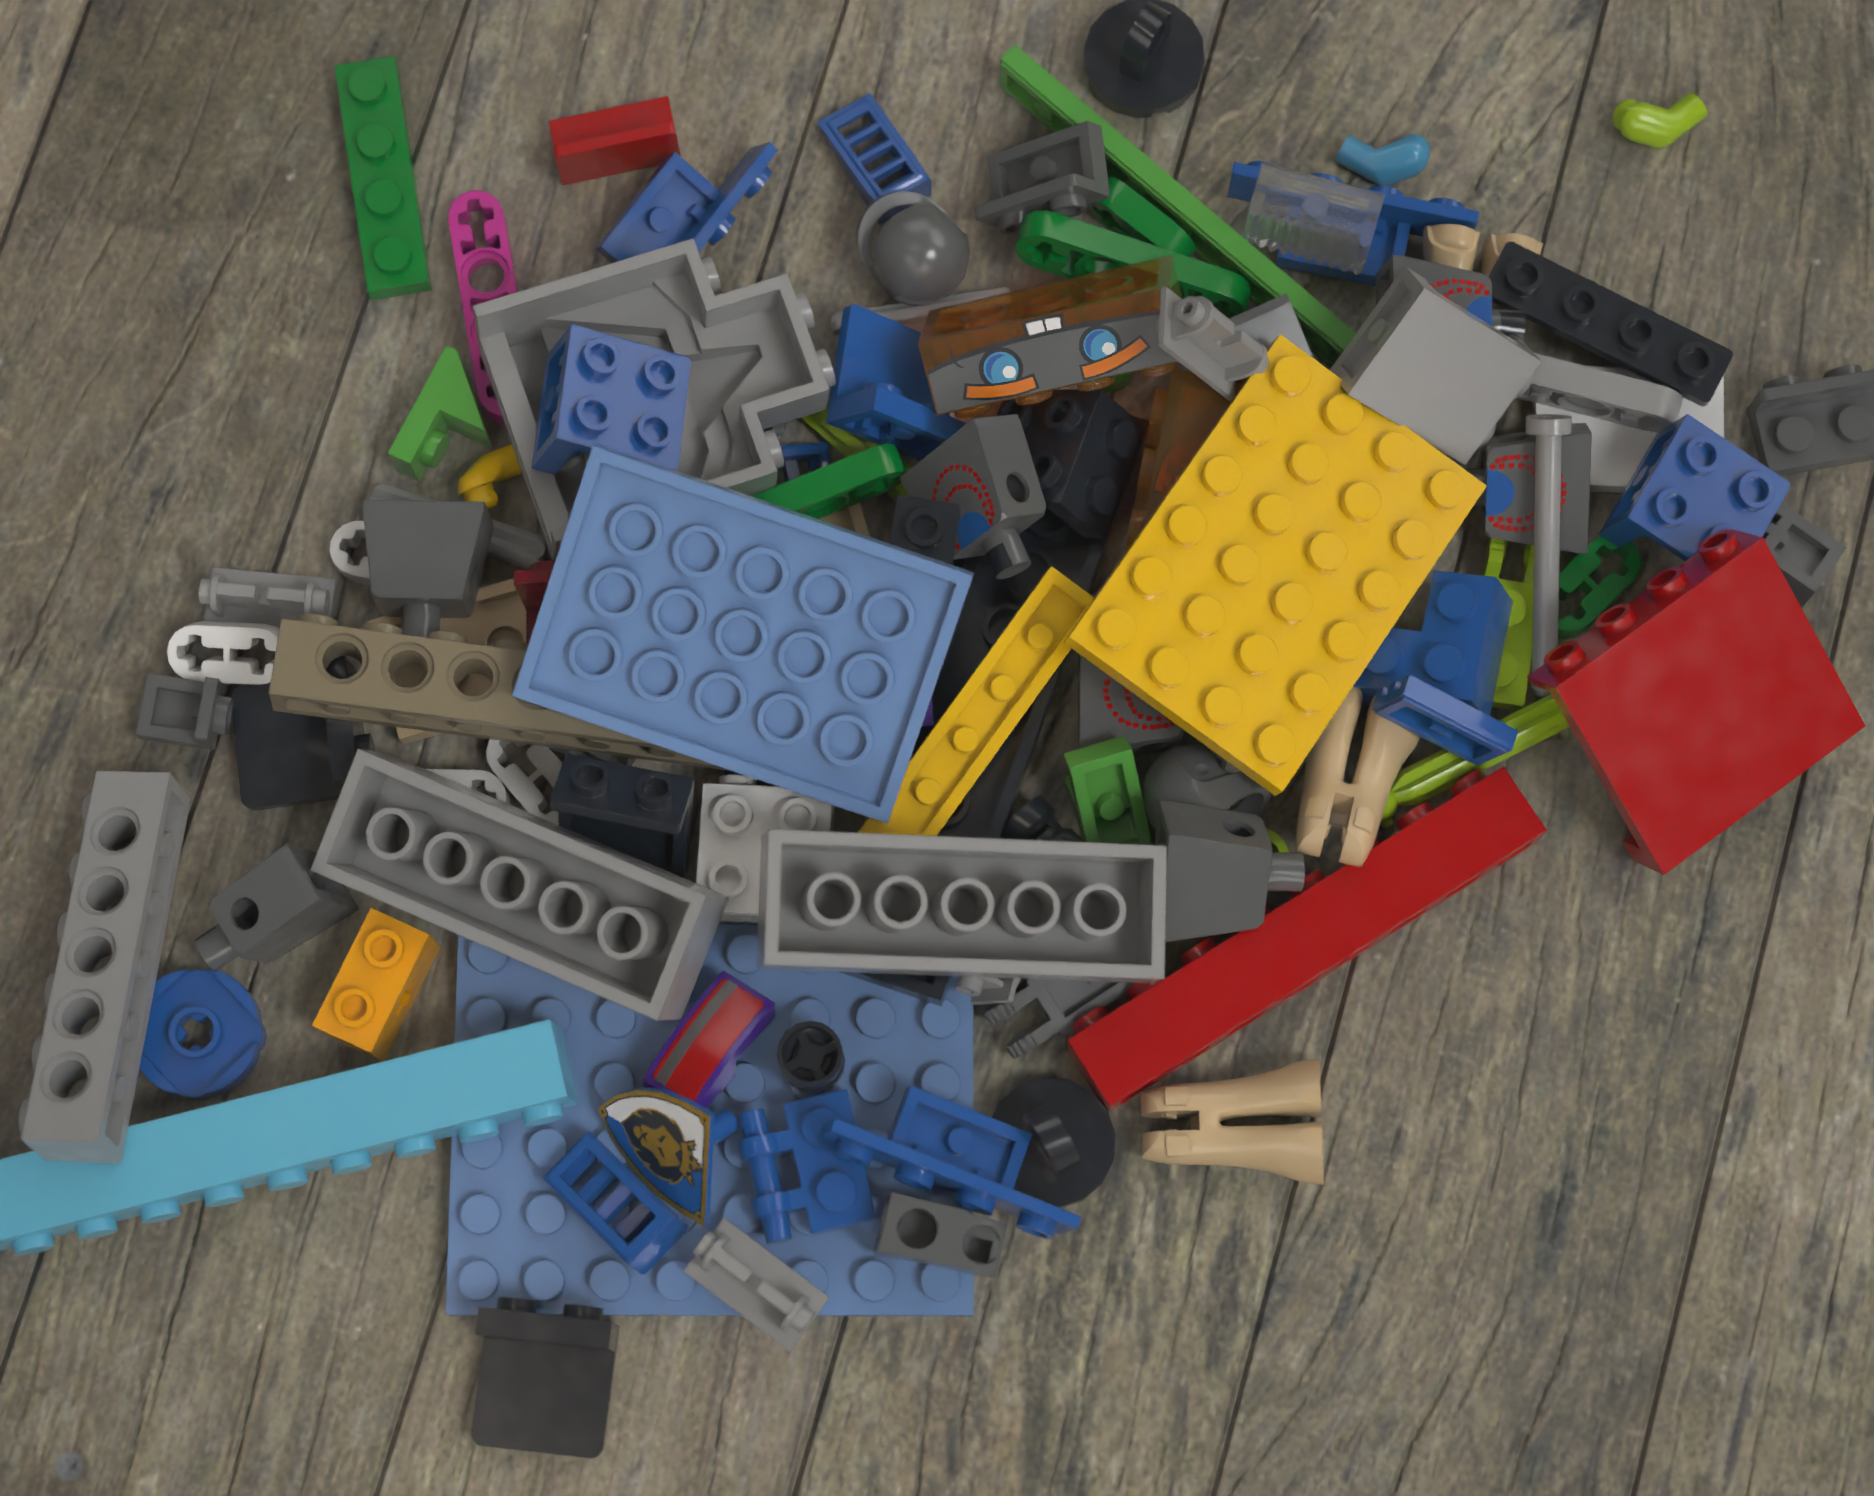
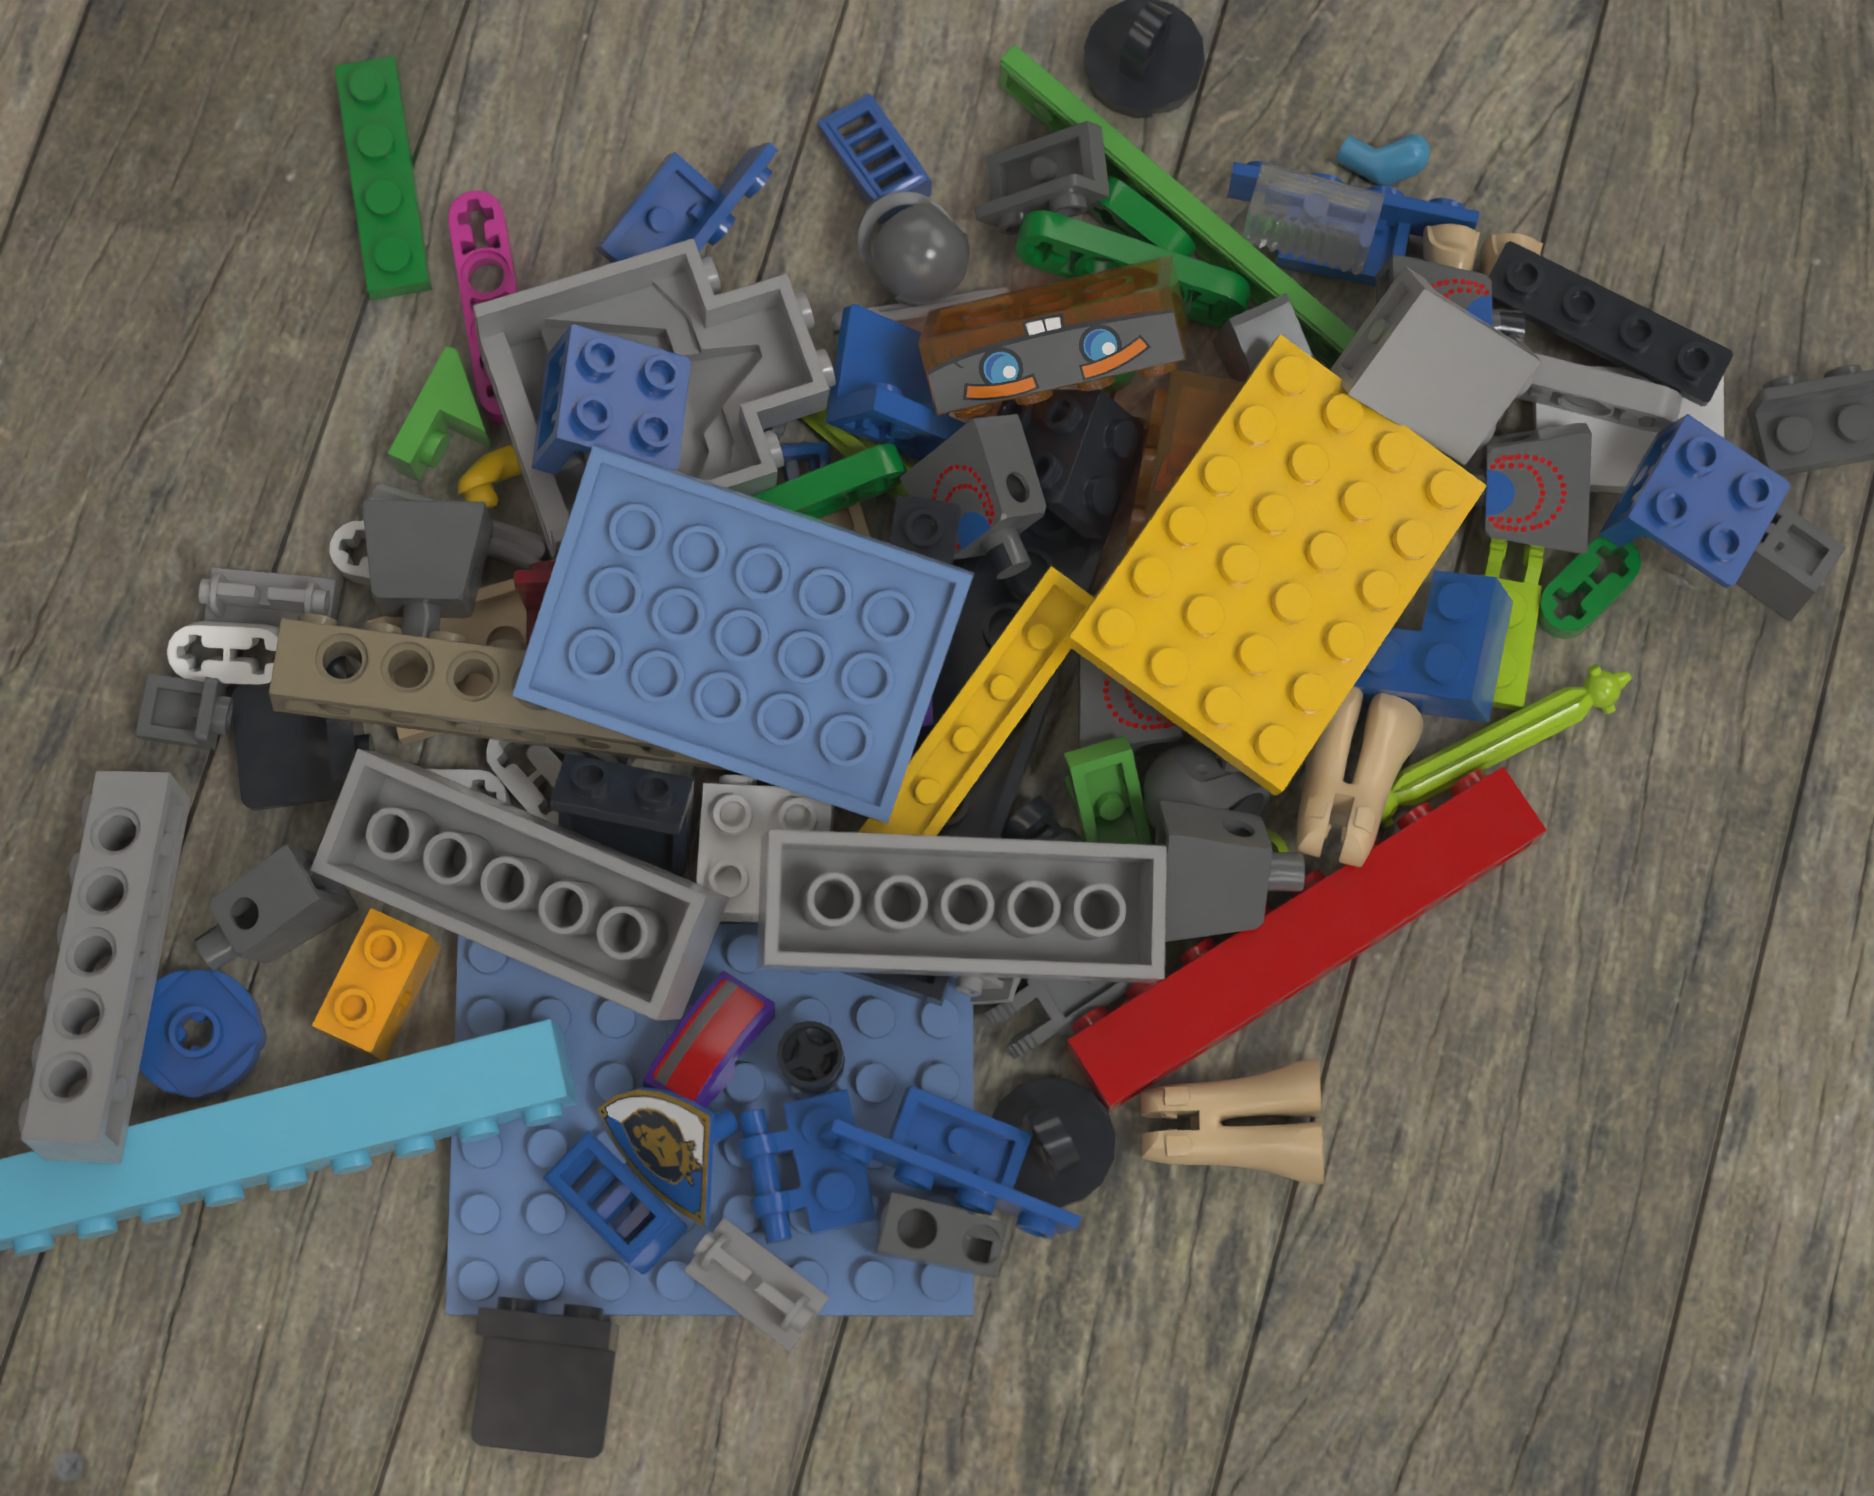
red panel [549,96,681,186] -> none
light grey hinge [1156,287,1269,401] -> none
blue tile [1371,674,1518,765] -> none
light grey bar [1526,414,1572,697] -> none
red panel [1527,529,1865,875] -> none
lime arm [1612,92,1707,148] -> none

